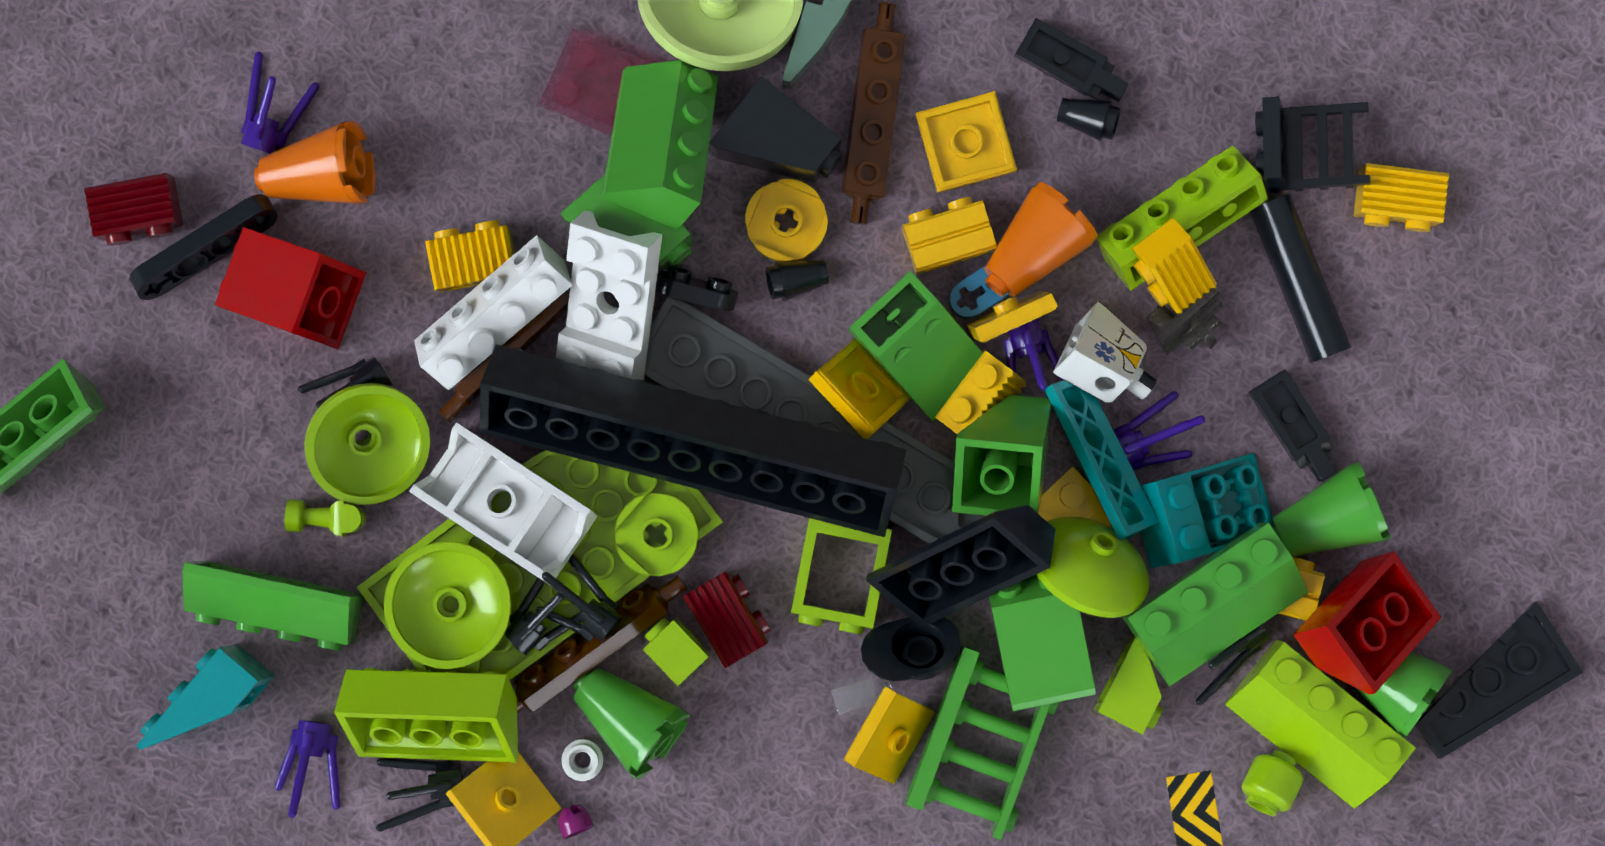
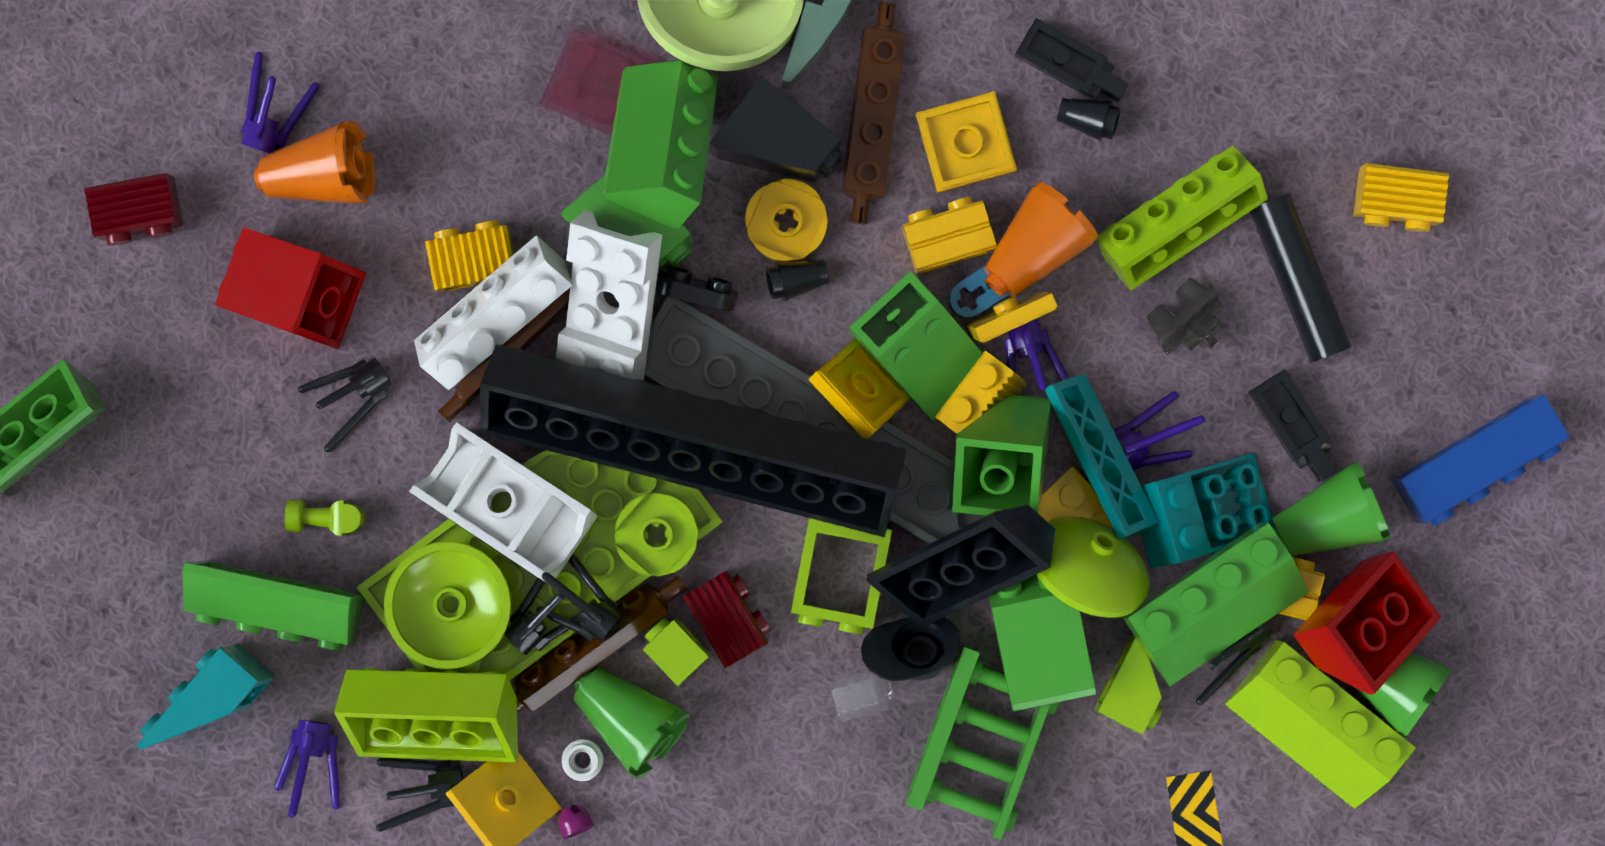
black beam [129,194,278,300] -> none
lime dish [304,383,430,505] -> none
yellow plate [844,687,935,784] -> none
white torso [1053,302,1157,402] -> none
yellow brick [1132,218,1217,313] -> none
lime head [1241,750,1304,816] -> none
black plate [1255,96,1371,193] -> none
black wing [1416,601,1583,759] -> none
none -> blue brick [1391,394,1570,526]

